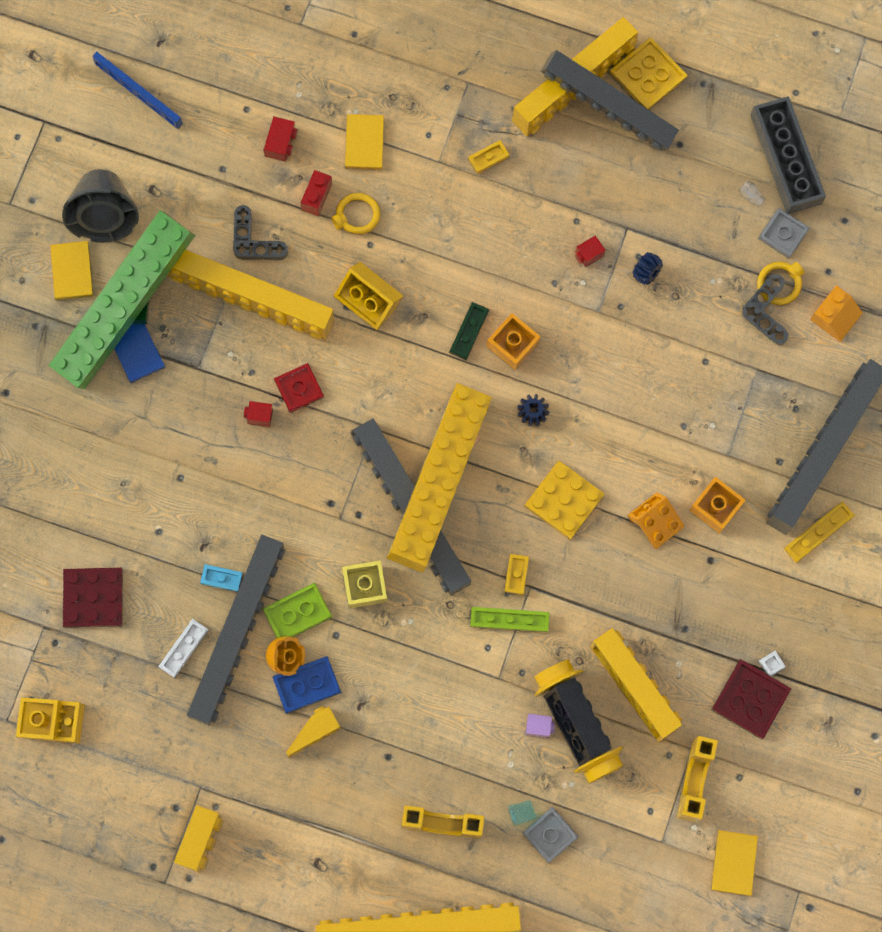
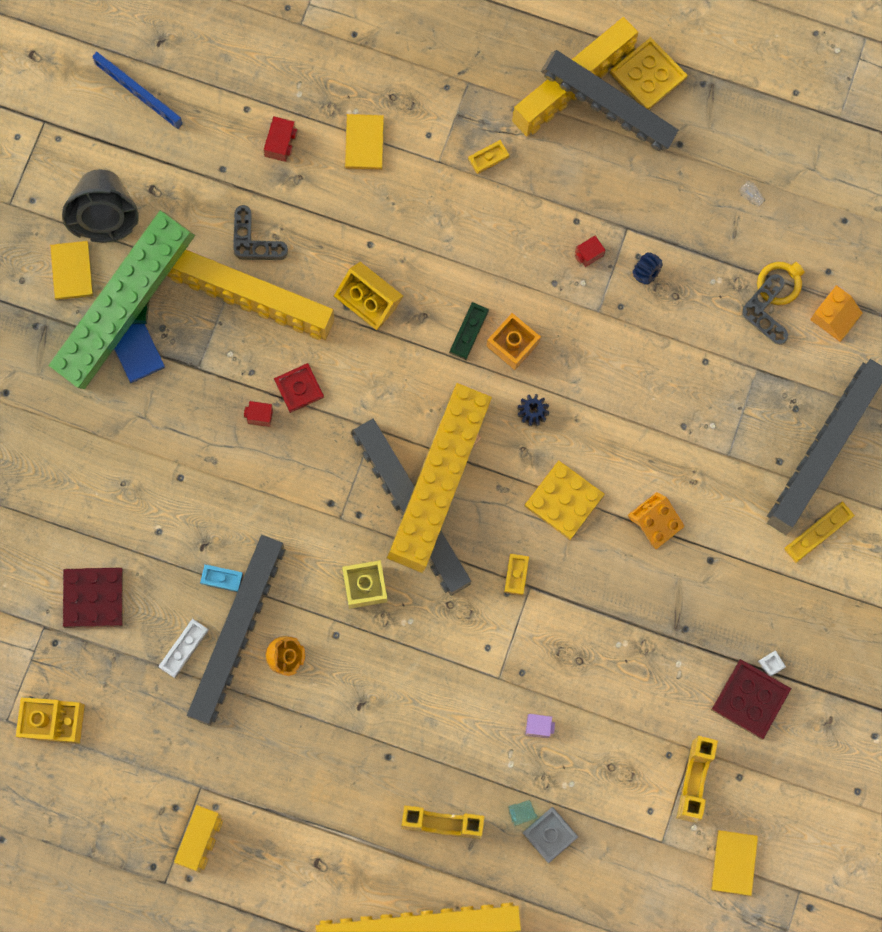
lime tile [263,582,332,637] -> none
blue tile [272,656,341,714] -> none
yellow slope [286,706,341,758] -> none
red brick [300,170,332,217] -> none
yellow piece [331,193,380,234] -> none
lime plate [470,607,549,633] -> none
black brick [534,659,624,784] -> none
yellow brick [590,628,682,743] -> none
light orange brick [689,476,746,534] -> none
dark grey brick [751,96,826,214] -> none
light grey tile [758,208,810,259] -> none

